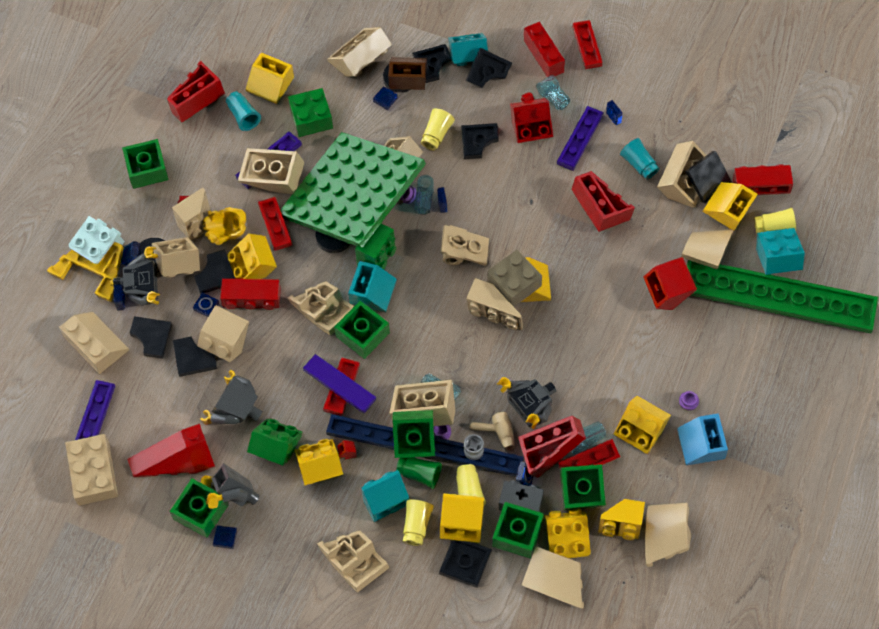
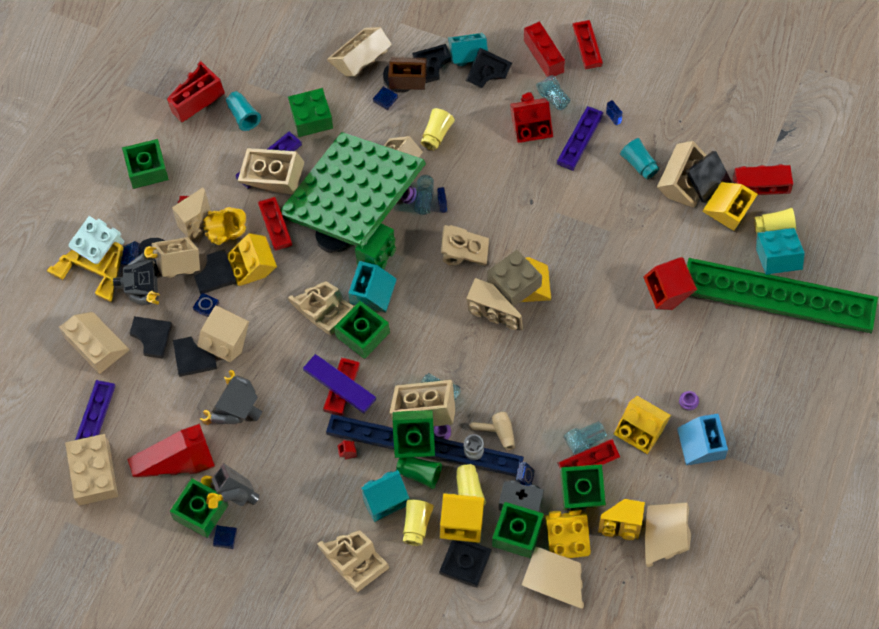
clear blue tile [114,285,125,311] -> none
red brick [220,278,281,310] -> none
yellow slope [246,53,294,104] -> none
green slope [247,418,303,466] -> none
yellow slope [295,439,343,485] -> none
black tile [461,123,499,159] -> none
torso [497,377,557,429] -> none
red wedge [518,415,586,478] -> none
red wedge [571,171,635,232] -> none
tan slope [681,230,734,270] -> none

